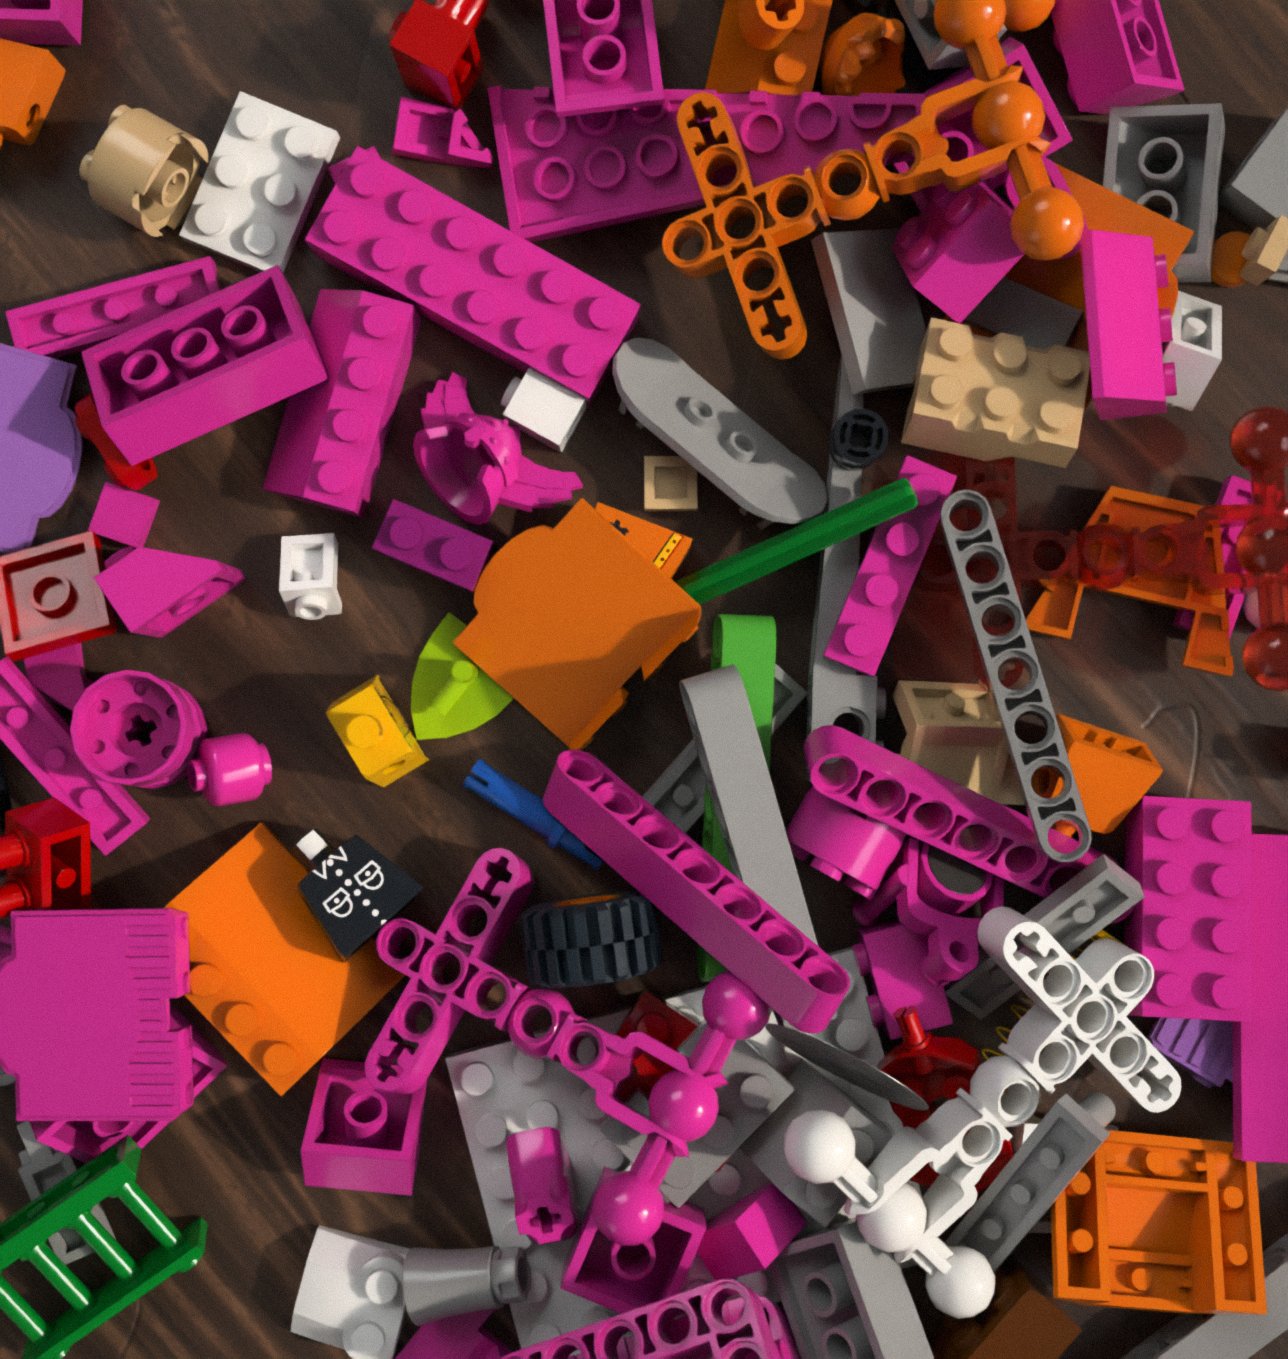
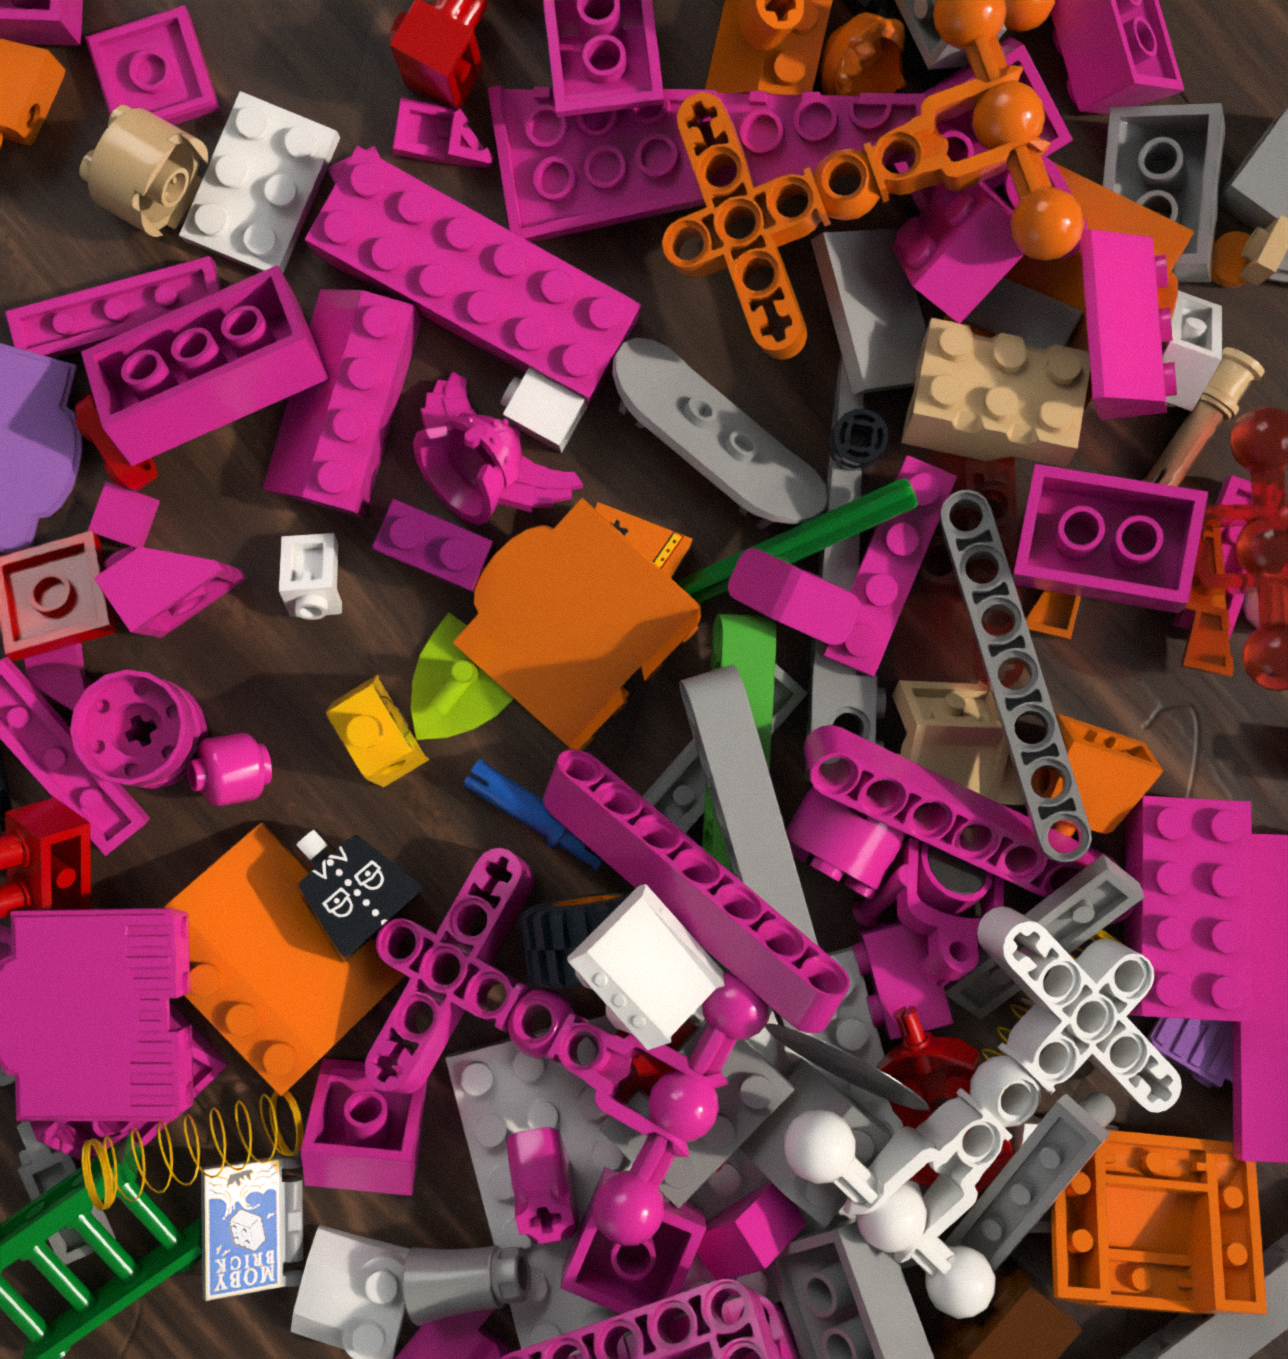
tan plate [644,456,698,512] -> none
none -> yellow piece [82,1091,304,1211]
none -> dark pink tile [85,5,220,125]
none -> piece [201,1153,304,1301]
none -> white slope [567,884,724,1050]
none -> dark pink piece [728,548,861,645]
none -> dark pink brick [1012,464,1208,613]
none -> tan pin [1142,347,1265,487]

